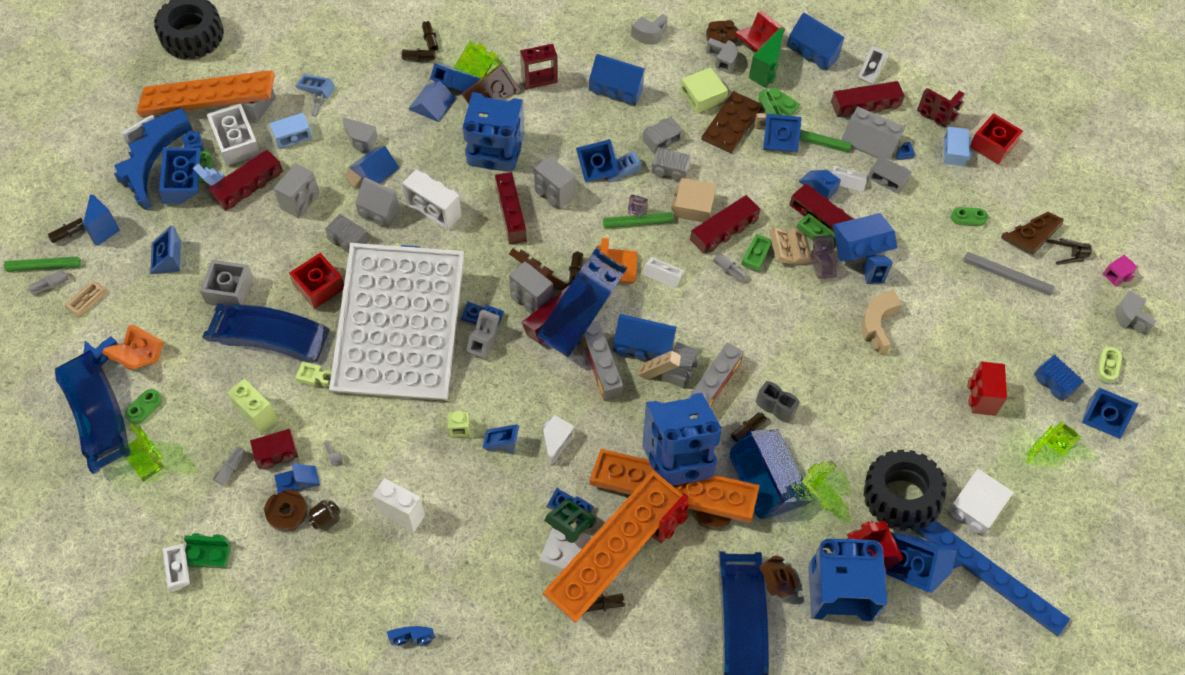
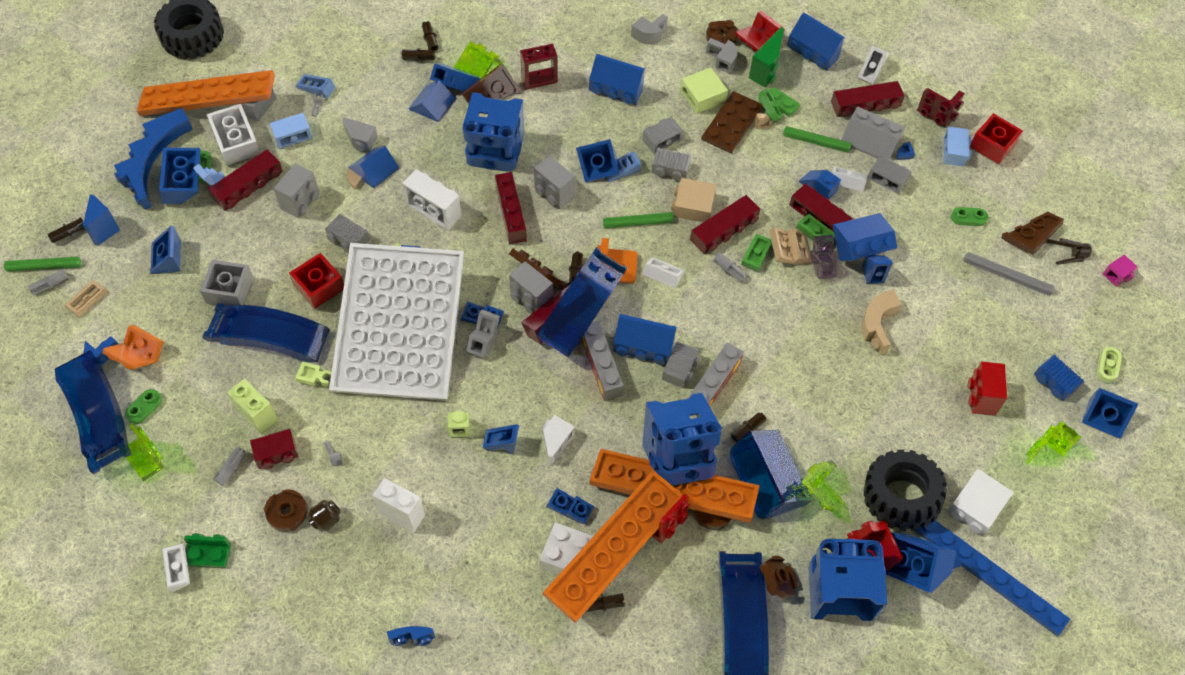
white slope [121,115,155,144] -> none
blue brick [182,131,205,151] -> none
blue slope [274,463,320,493] -> none
light grey slope [355,177,400,227] -> none
dark green plate [544,499,597,543] -> none
tile [628,194,648,217] -> none
tan piece [638,351,681,380] -> none
dark grey brick [756,381,800,423] -> none
blue plate [763,114,802,153] -> none
light grey brick [1115,290,1156,334] -> none

